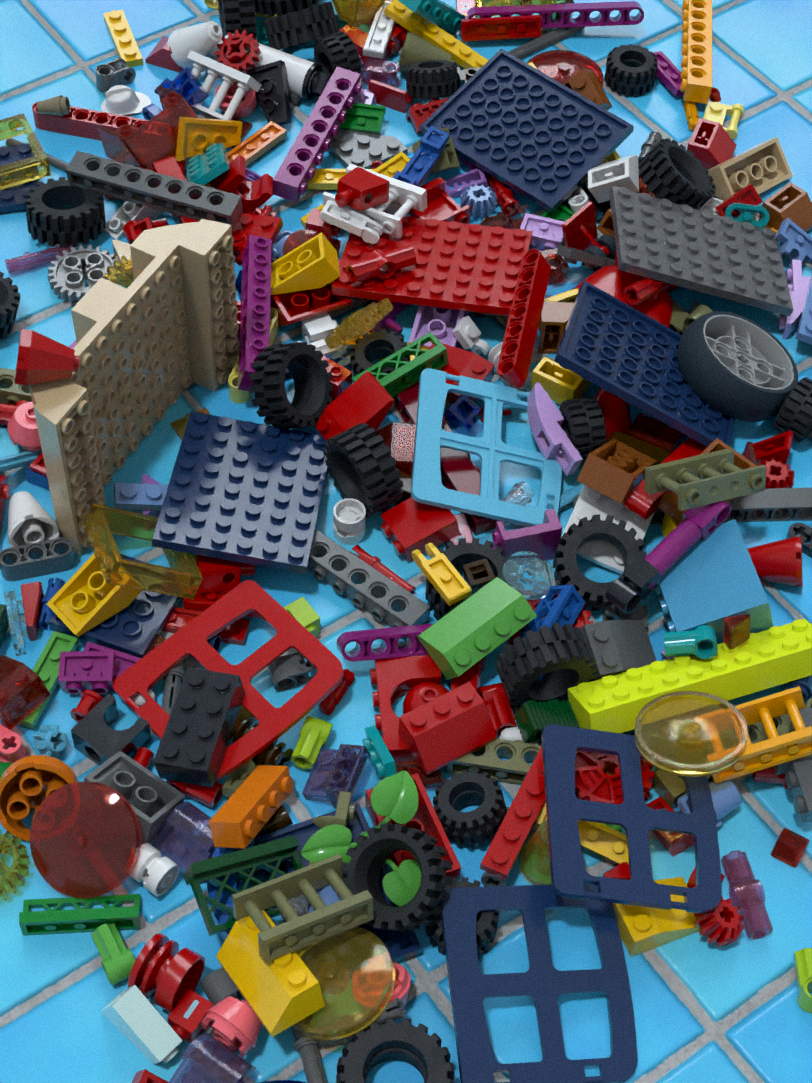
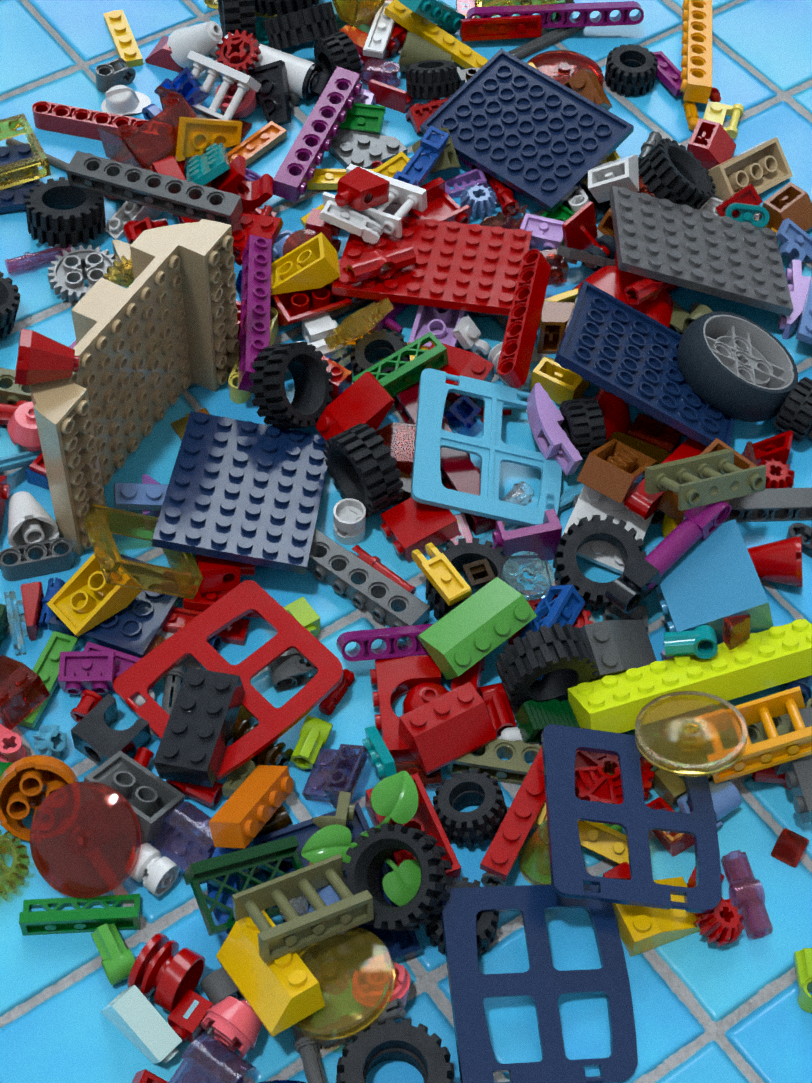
dark tan cone [37,95,71,116] -> none

